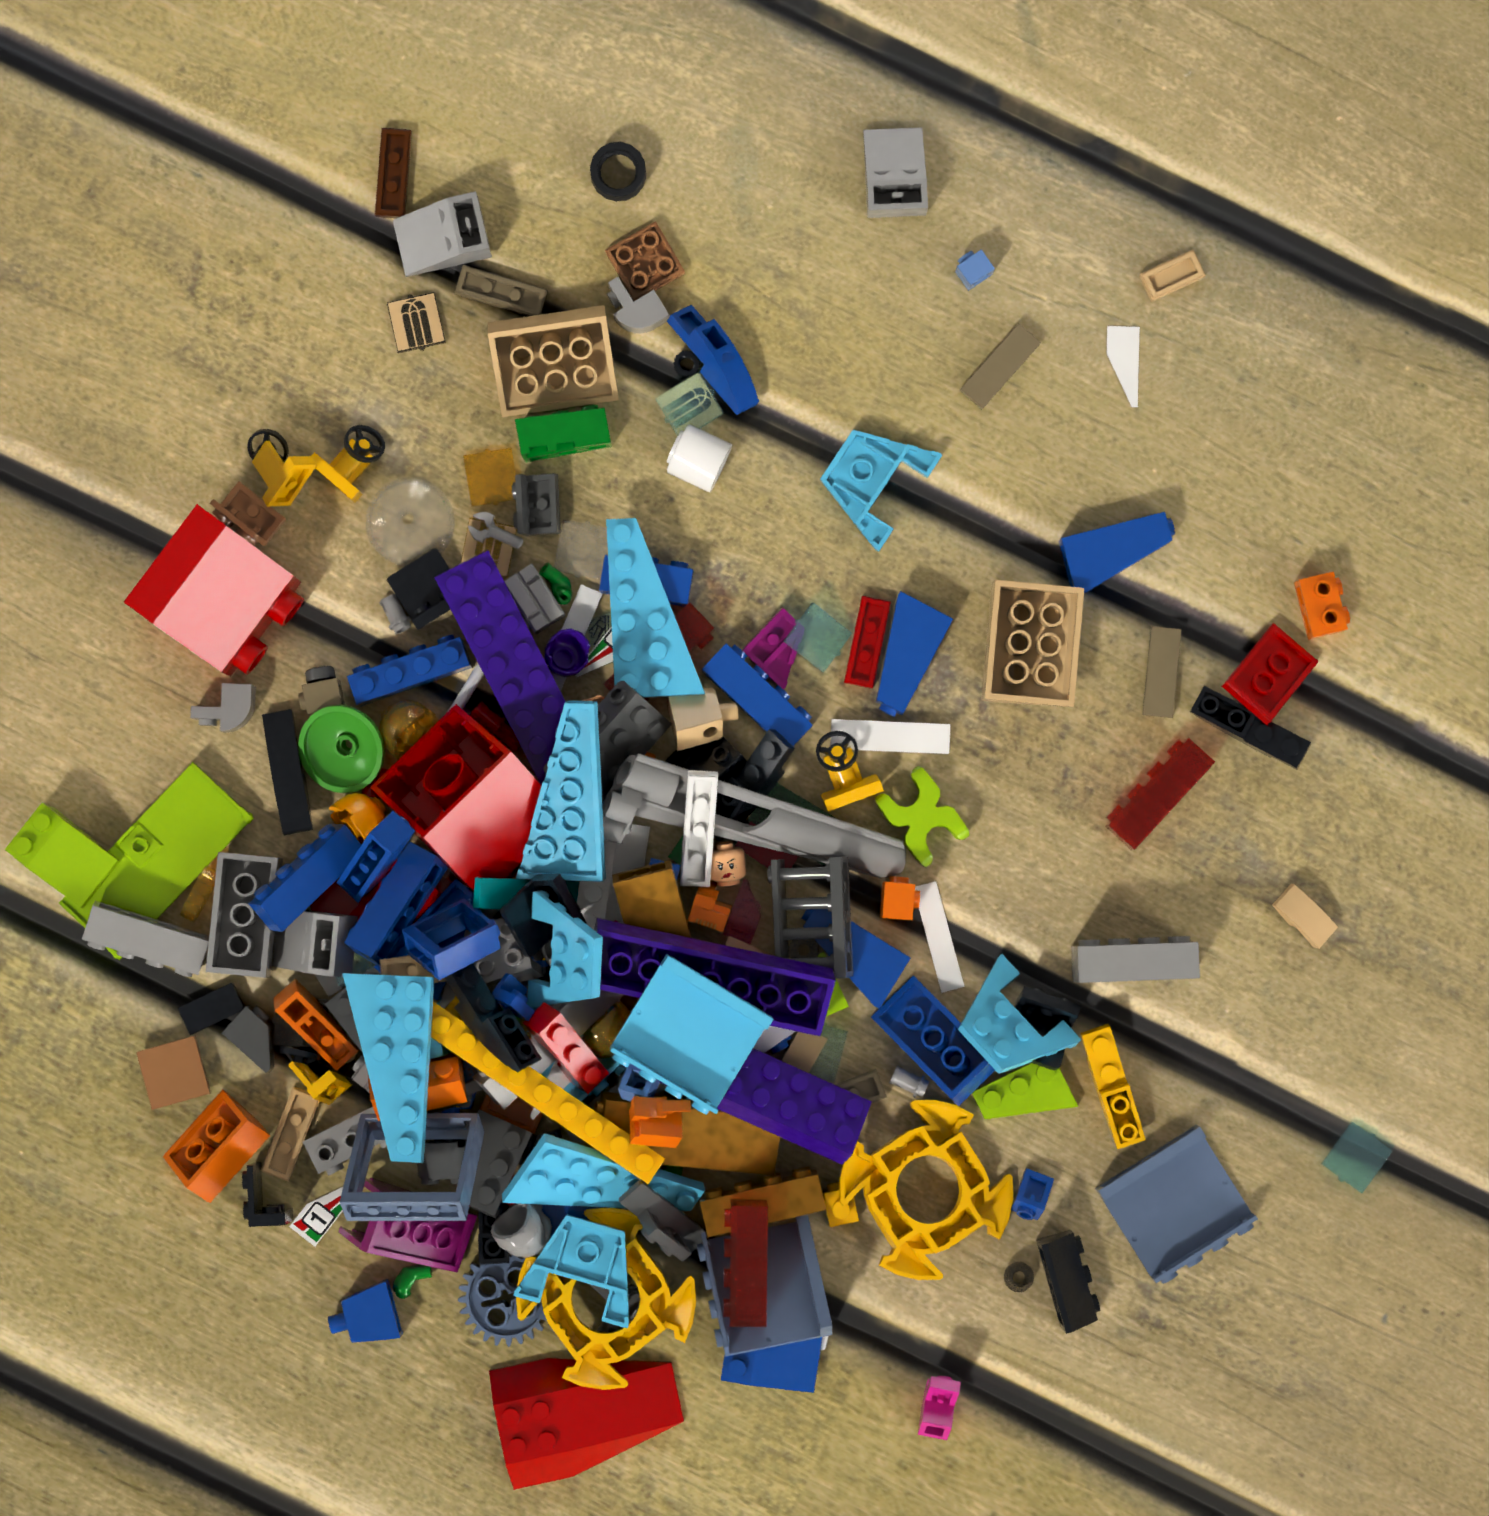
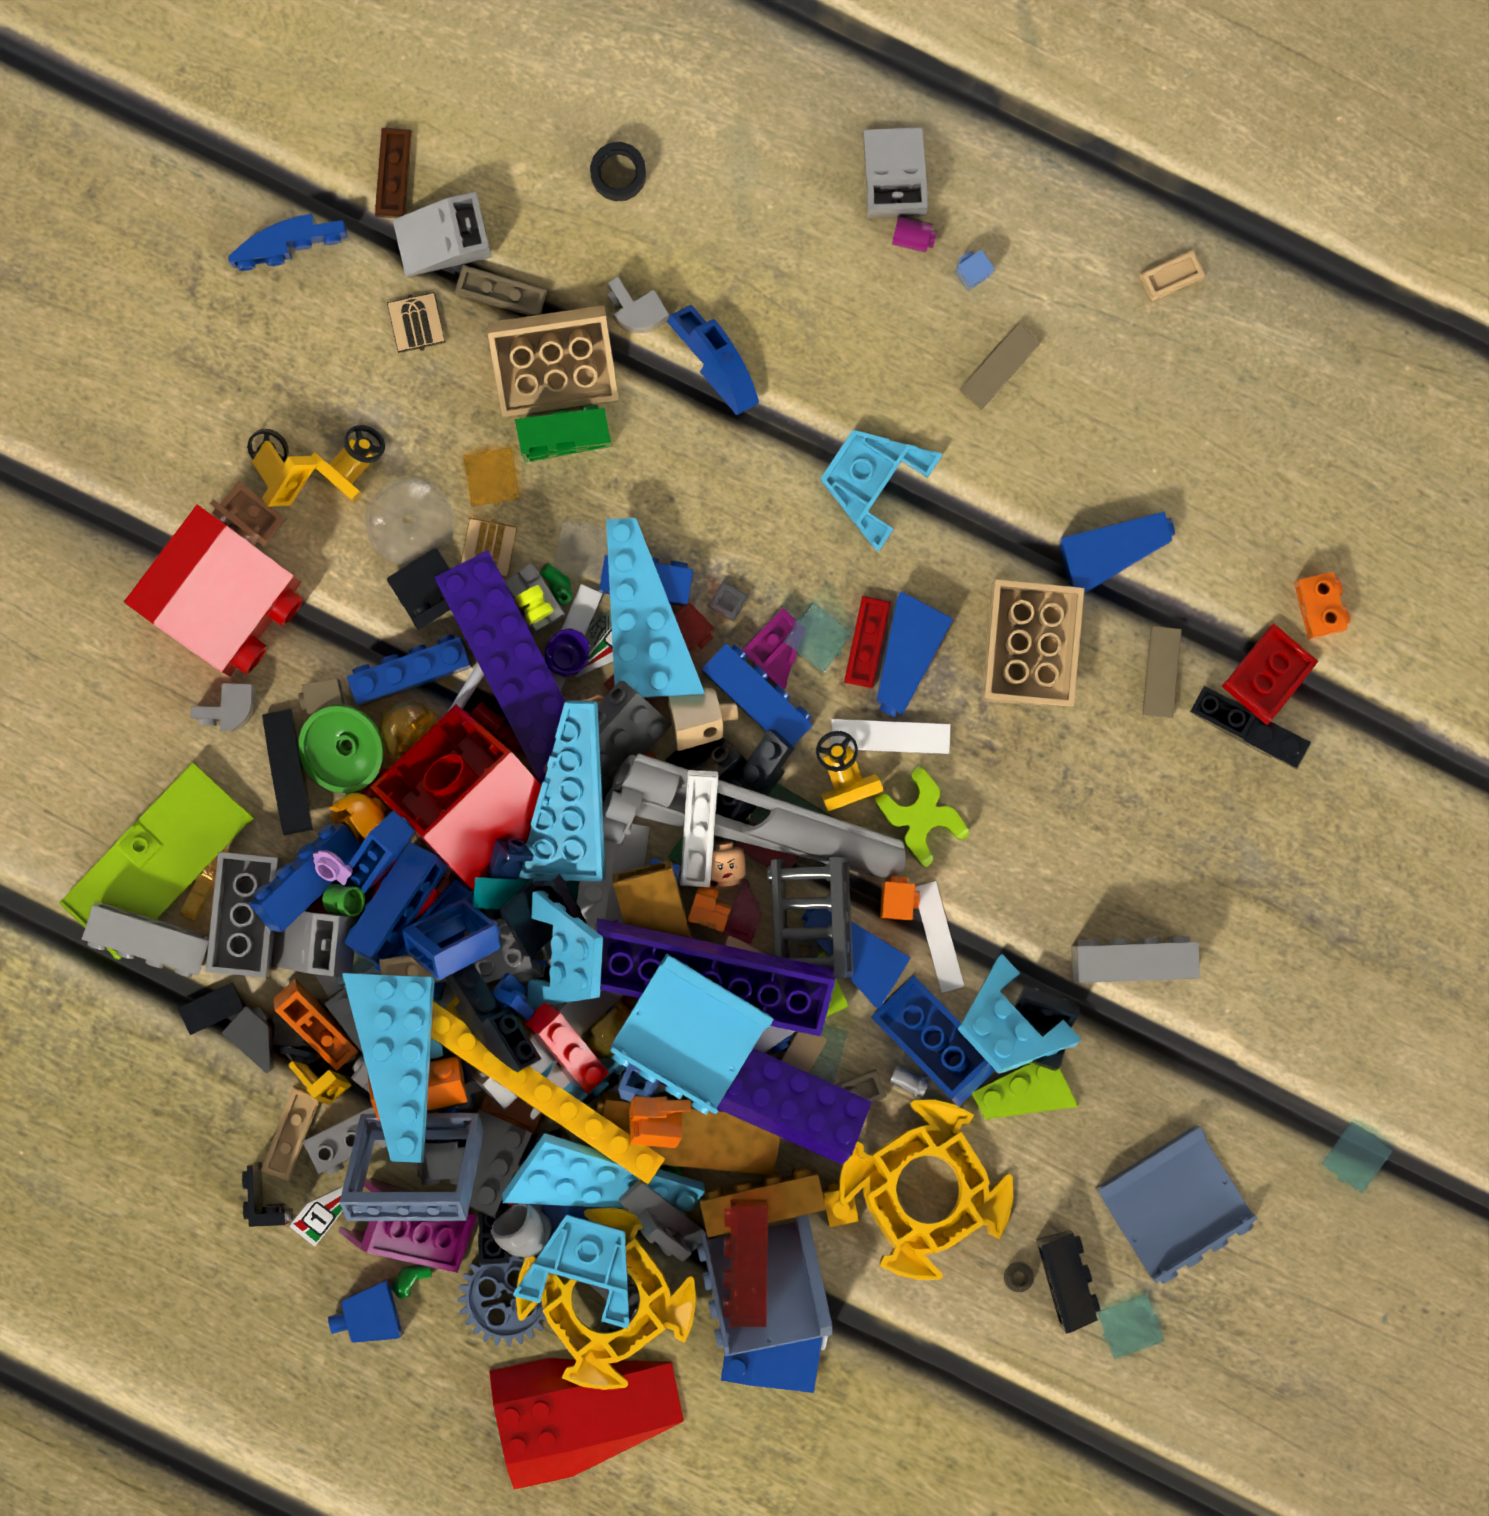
lime slope [5,802,120,908] -> none
medium nougat tile [136,1035,211,1110] -> none
orange slope [163,1090,270,1203] -> none
dark grey tile [305,666,336,684] -> none
light grey pin [379,594,411,634] -> none
light grey bar [468,512,523,549] -> none
dark grey bracket [512,473,561,536] -> none
medium nougat tile [605,221,685,302] -> none
clear light blue piece [655,372,724,436] -> none
white piece [667,425,732,493] -> none
black axle [673,350,700,378] -> none
dark pink brick [917,1376,961,1440] -> none
blue bracket [1011,1168,1054,1220] -> none
yellow slope [1080,1024,1146,1149] -> none
clear red brick [1105,738,1215,850] -> none
white sticker [1107,326,1140,407] -> none
tan slope [1272,883,1338,949] -> none
none -> blue slope [228,213,348,271]
none -> lavender animal [313,850,352,886]
none -> bright green wheel [323,884,365,917]
none -> dark blue bracket [487,838,534,879]
none -> neon yellow wheel [514,585,554,625]
none -> flat silver tile [708,581,749,622]
none -> magenta brick [892,216,937,253]
none -> clear light blue piece [1097,1294,1164,1359]

